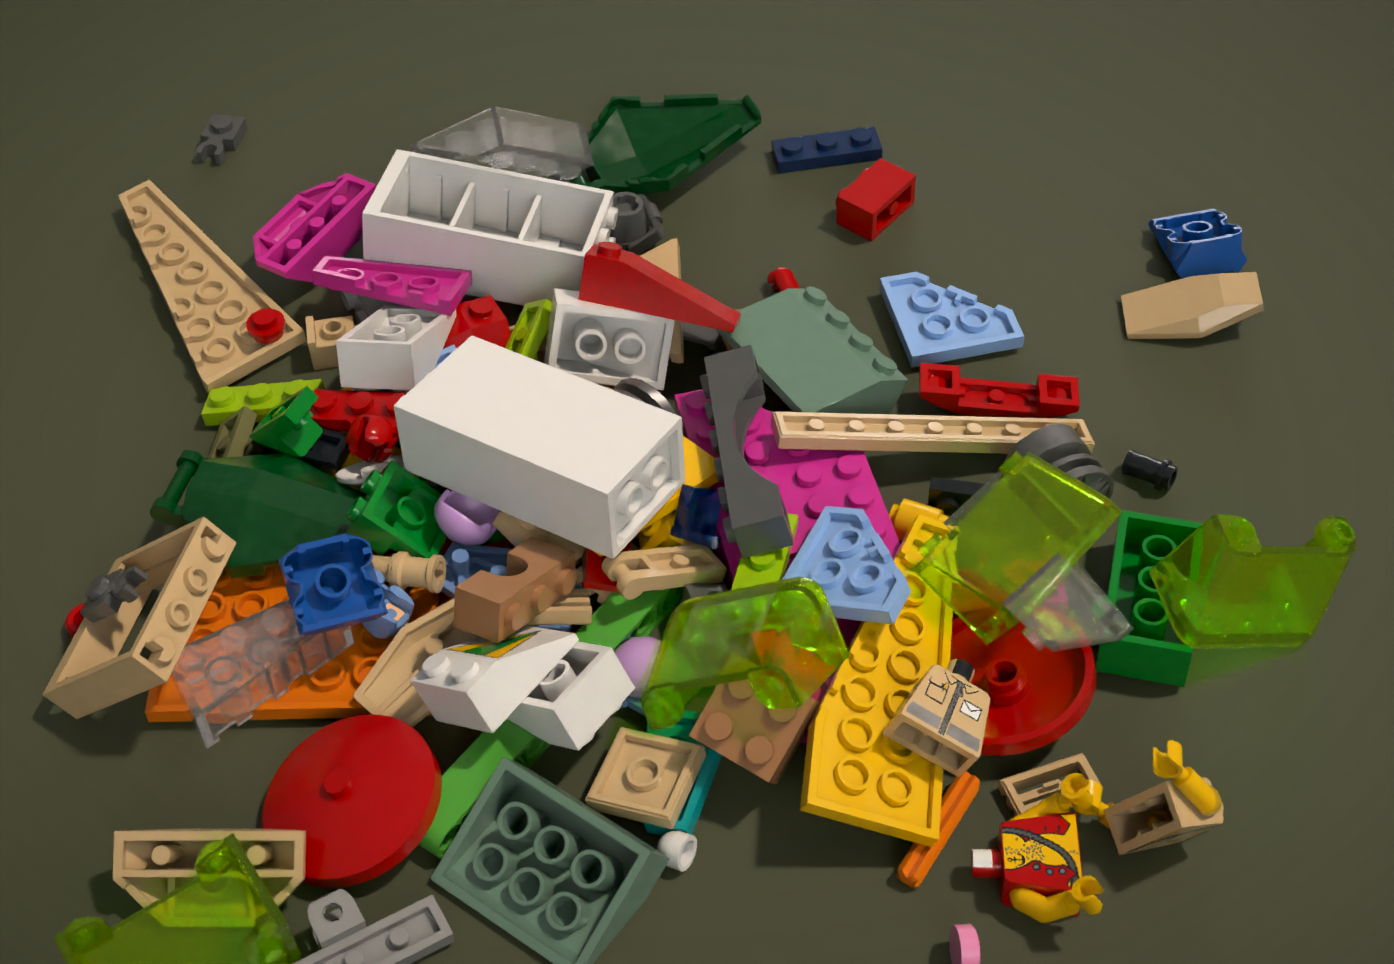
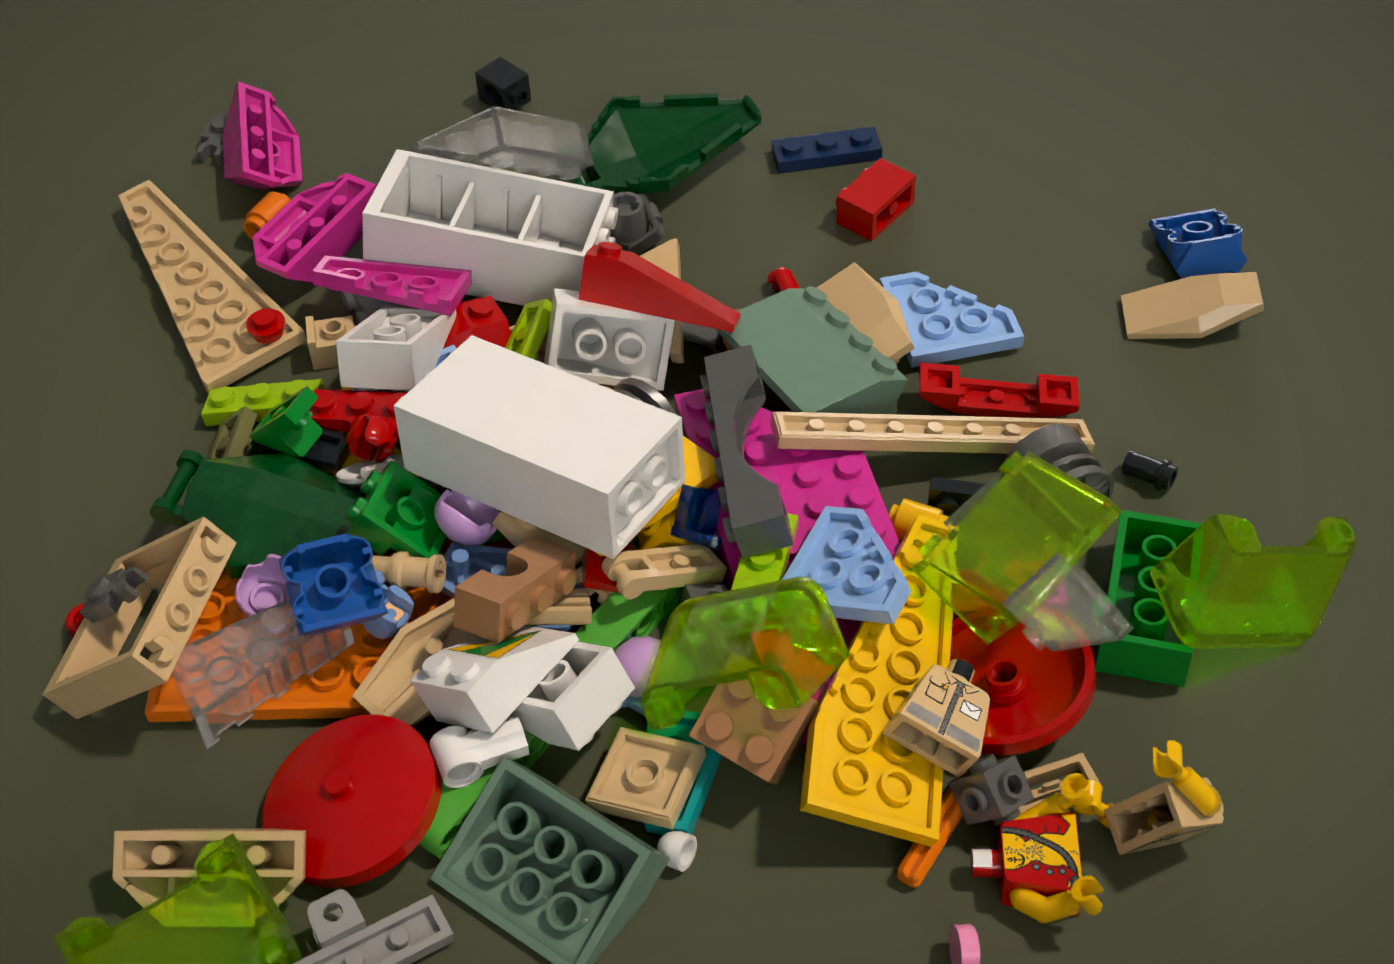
none -> dark pink wedge [223,81,303,190]
none -> lavender hair [235,554,293,624]
none -> orange brick [243,192,291,240]
none -> white piece [430,715,529,788]
none -> black brick [475,57,531,117]
none -> tan piece [817,262,915,364]
none -> dark grey brick [948,754,1034,826]

